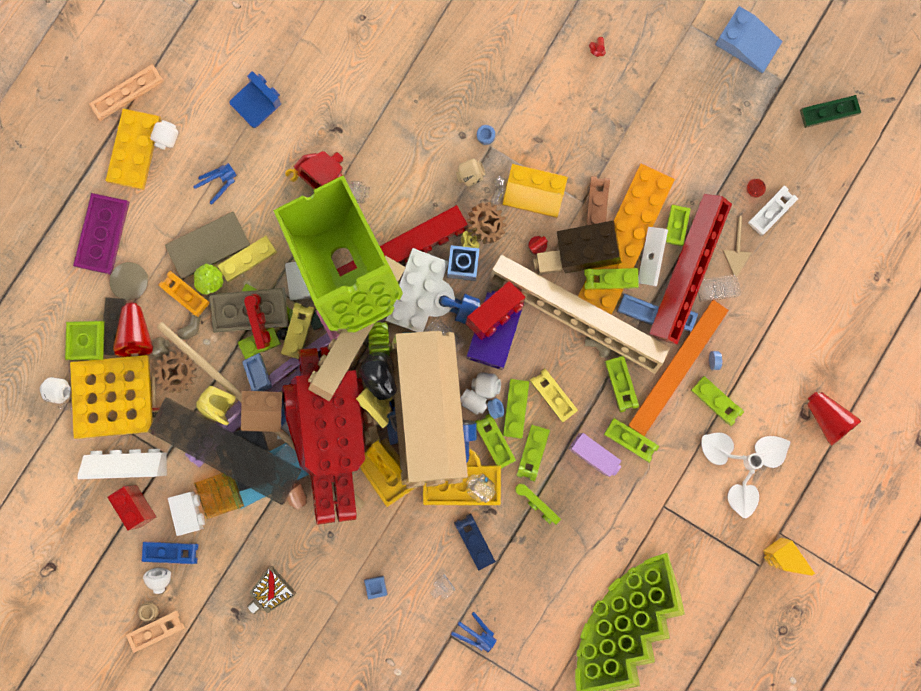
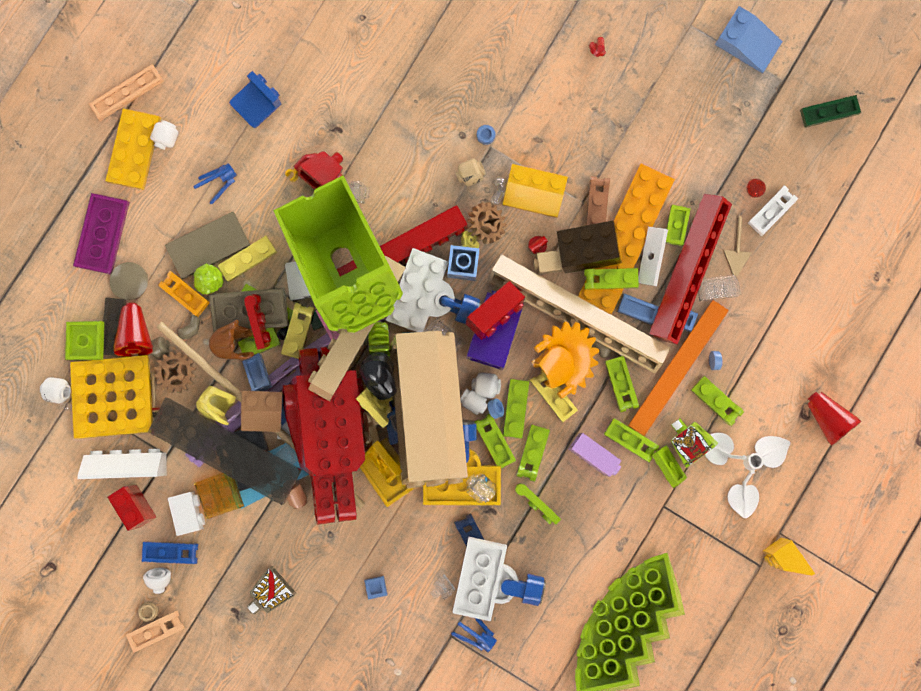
none -> dark orange hair [209,320,254,360]
none -> white plate [453,537,546,621]
none -> light orange piece [531,322,599,399]
none -> lime plate [652,445,687,488]
none -> torso [671,418,718,468]

